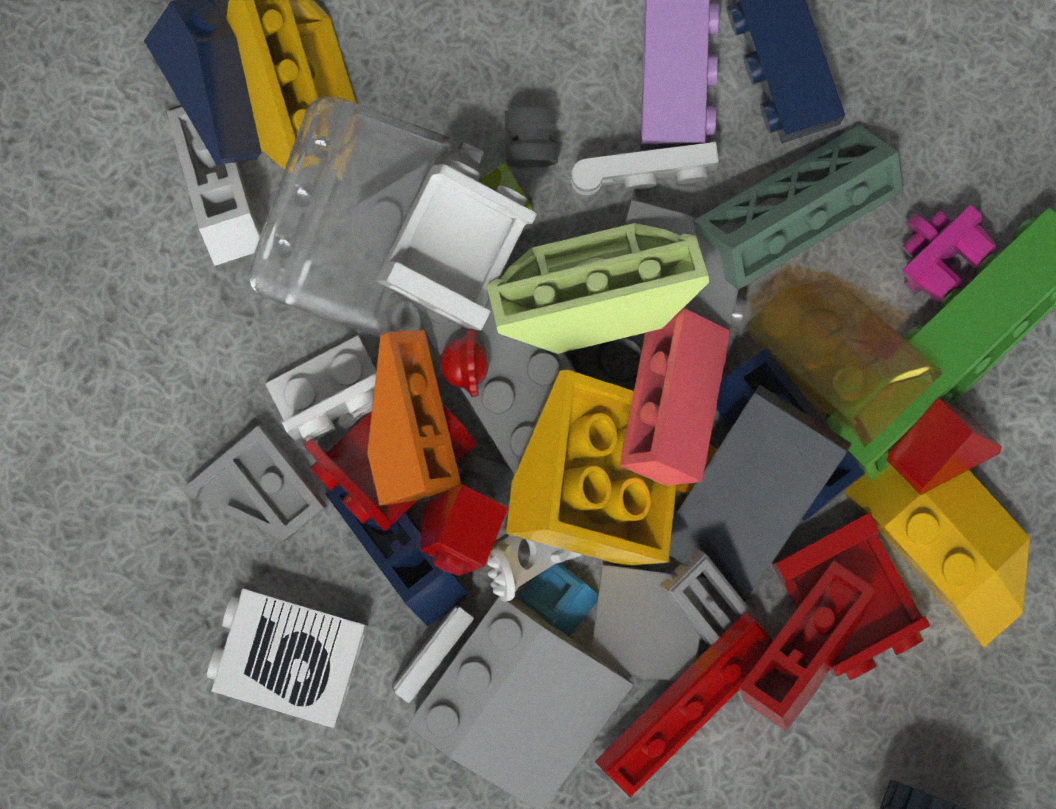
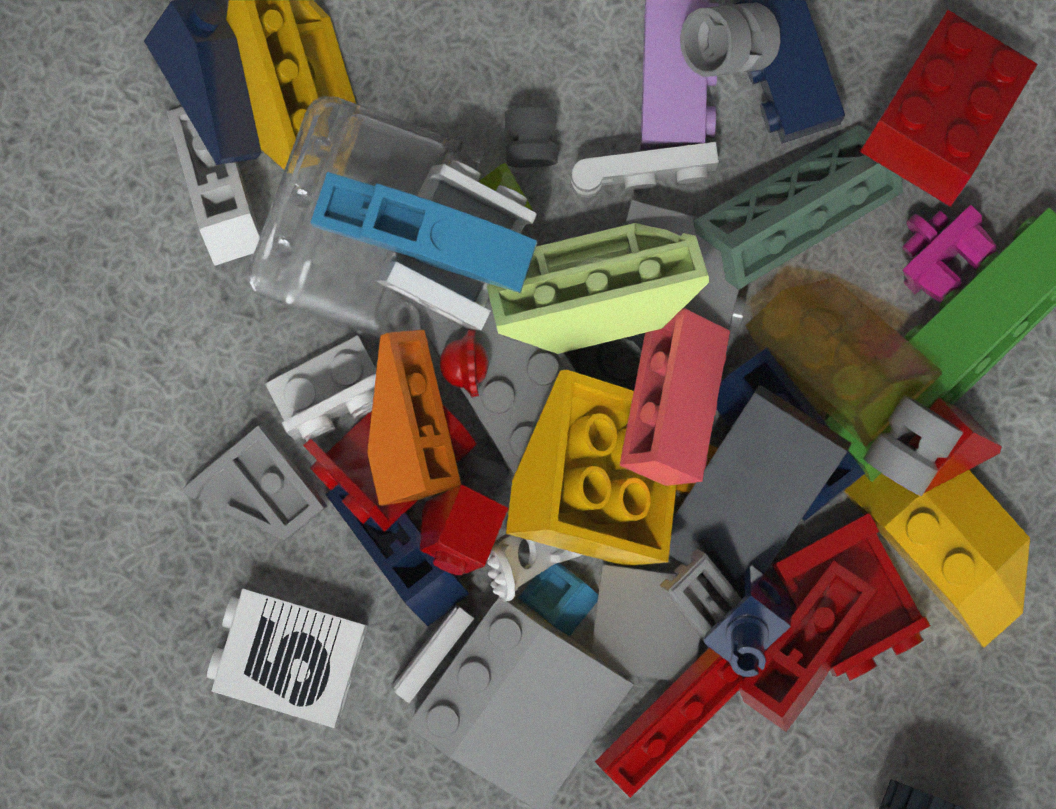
none -> dark azure slope [310,172,537,293]
none -> light grey wheel [680,2,781,77]
none -> dark blue bracket [704,566,791,677]
none -> red brick [860,10,1038,207]
none -> light grey wheel [863,395,963,496]

